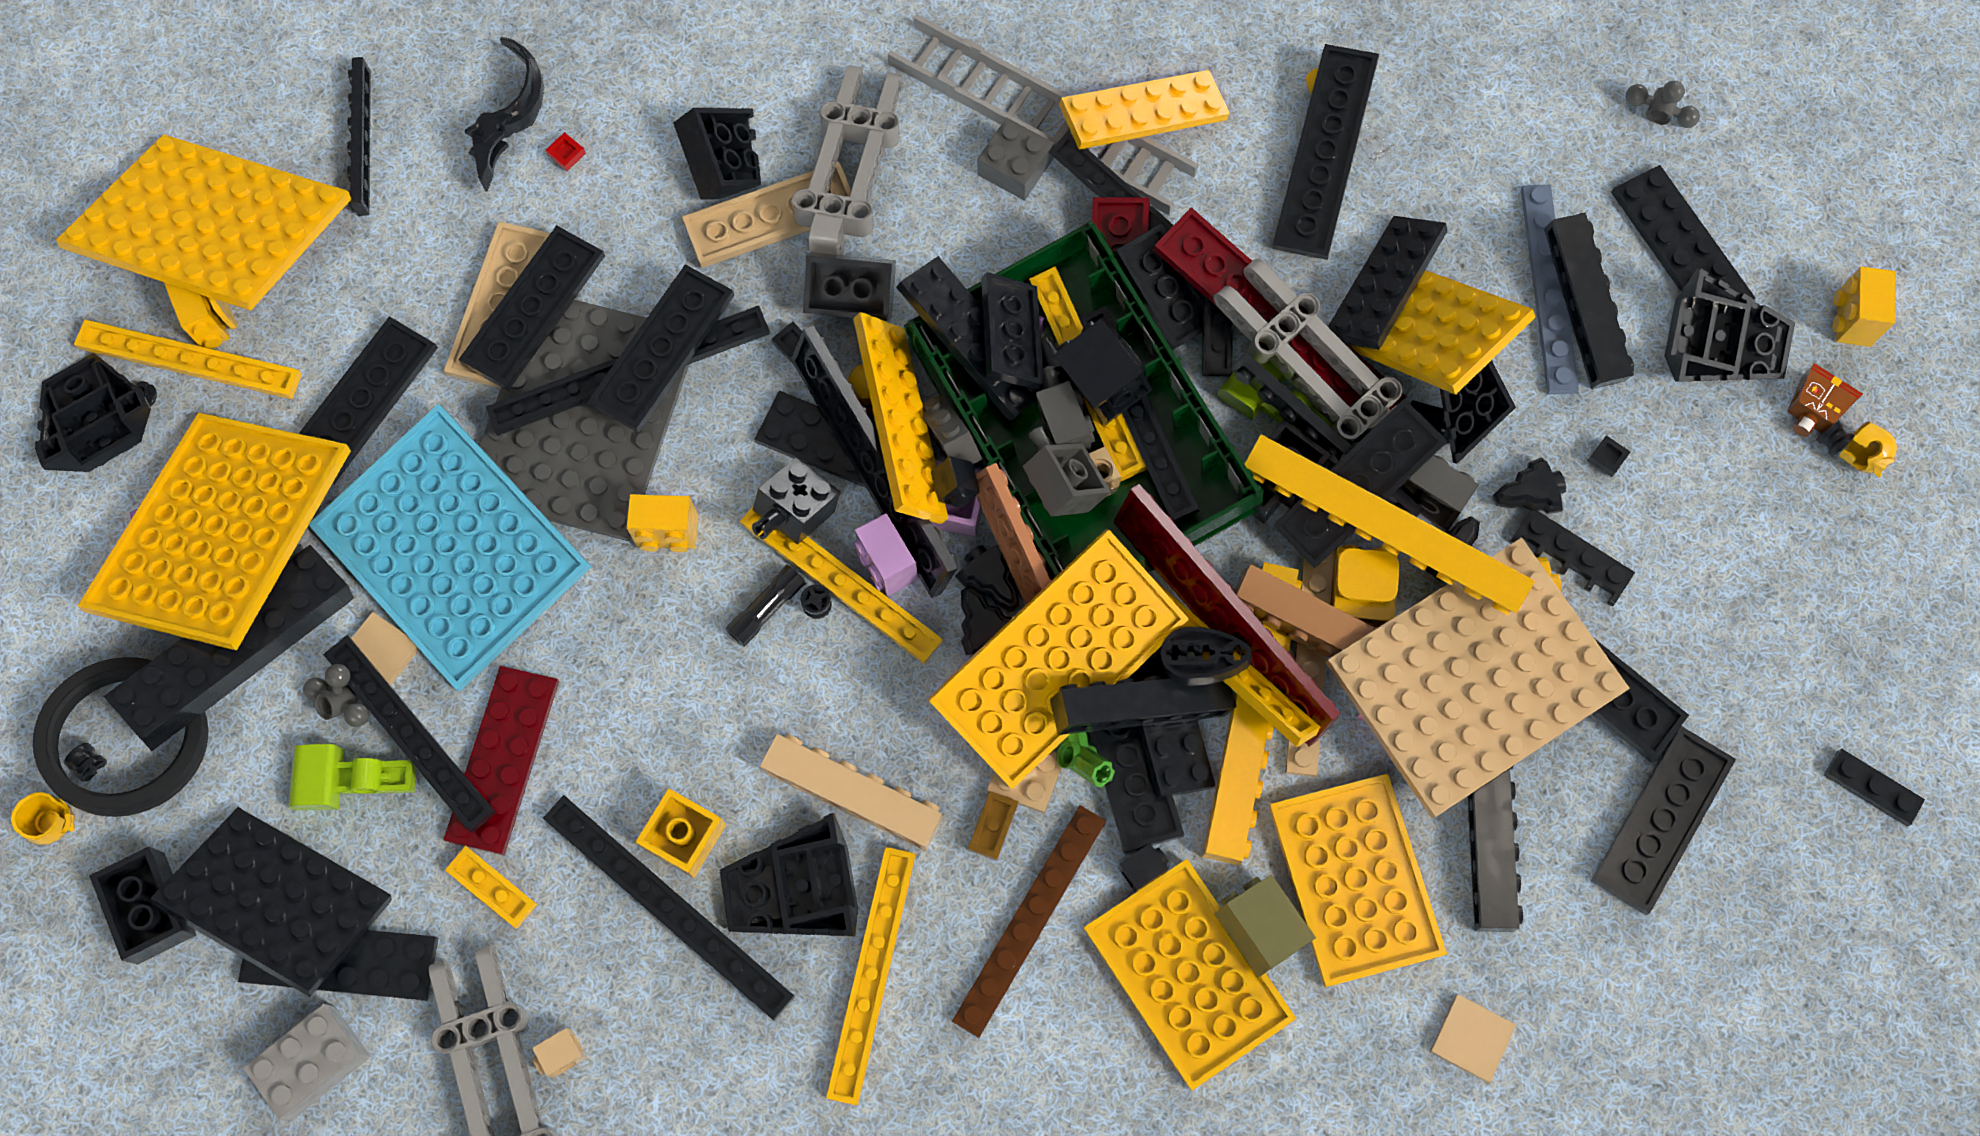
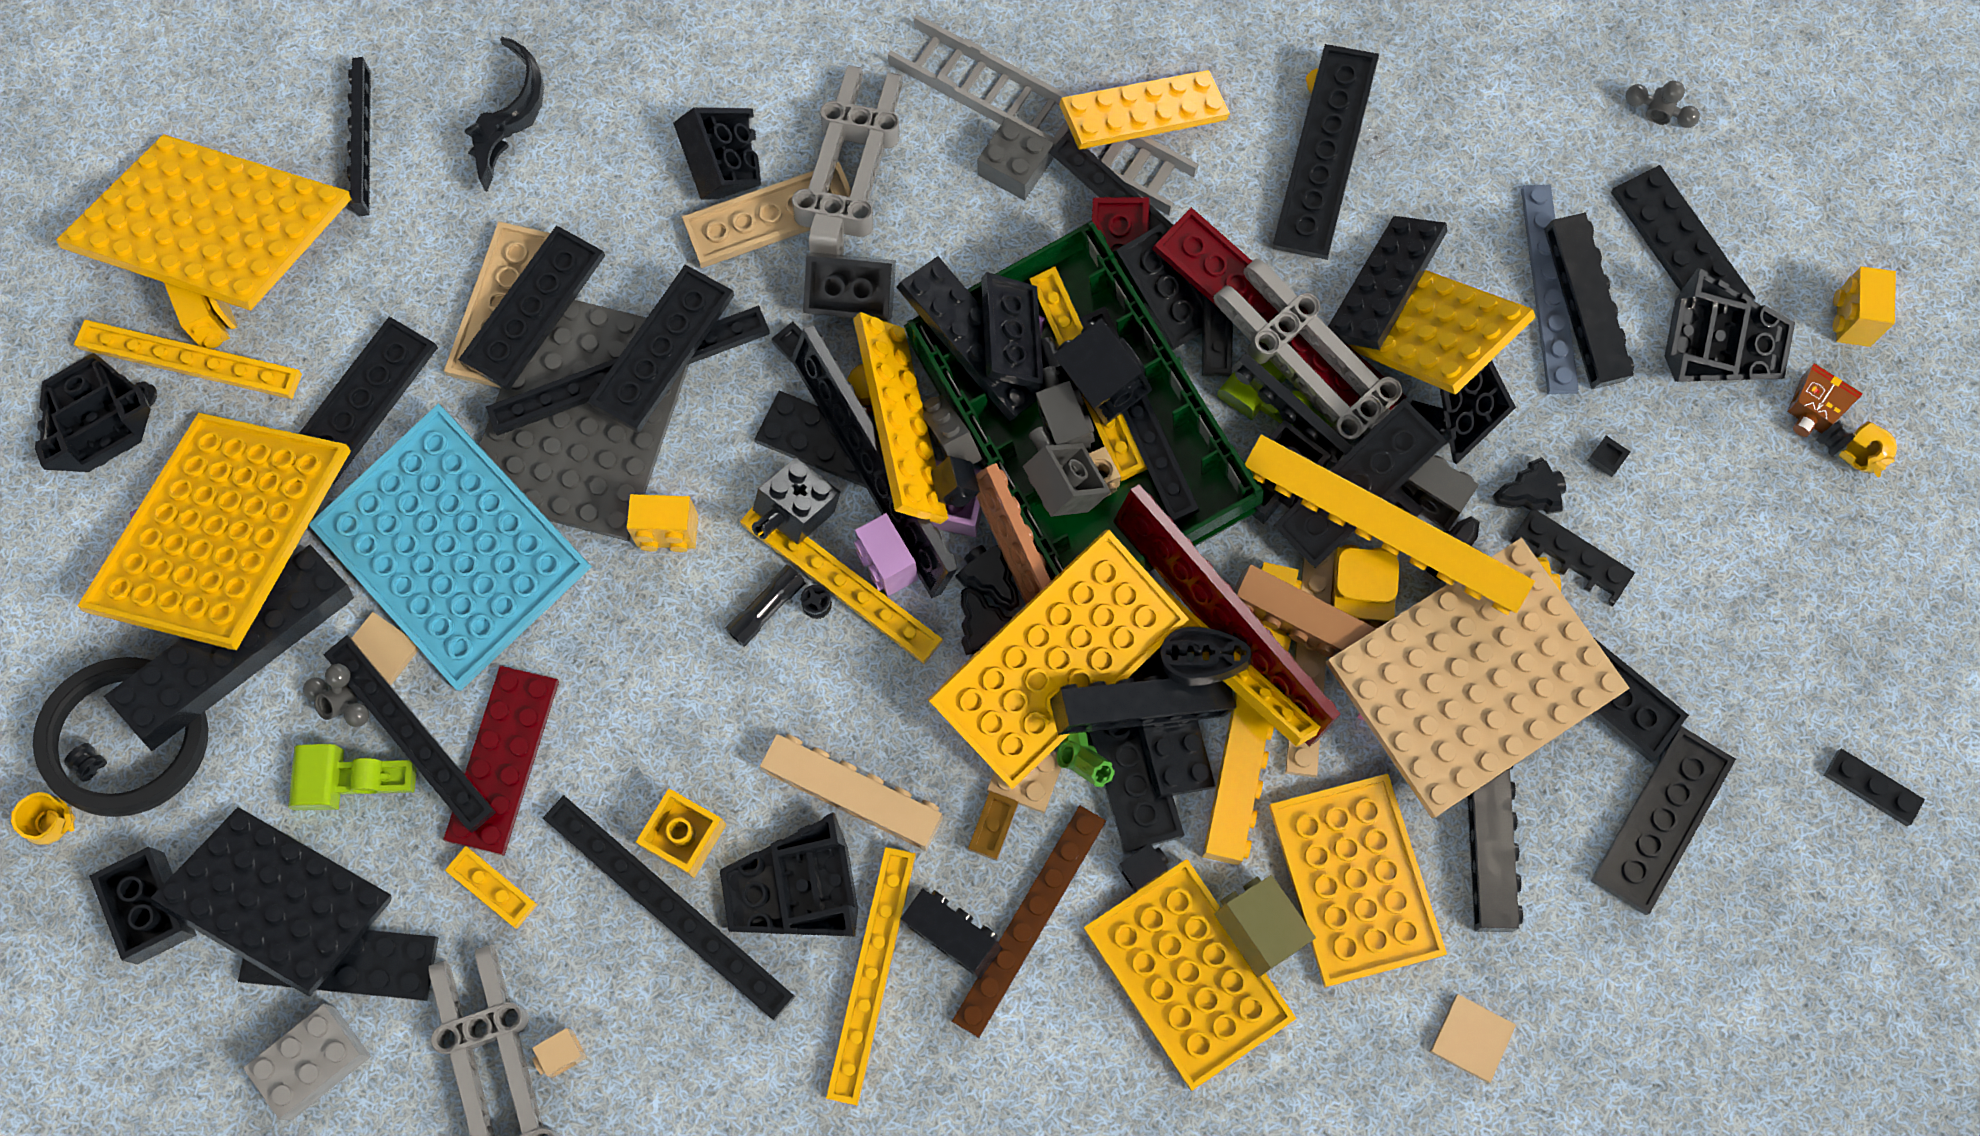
red plate [545,132,586,172] -> none
none -> black brick [900,888,1002,979]

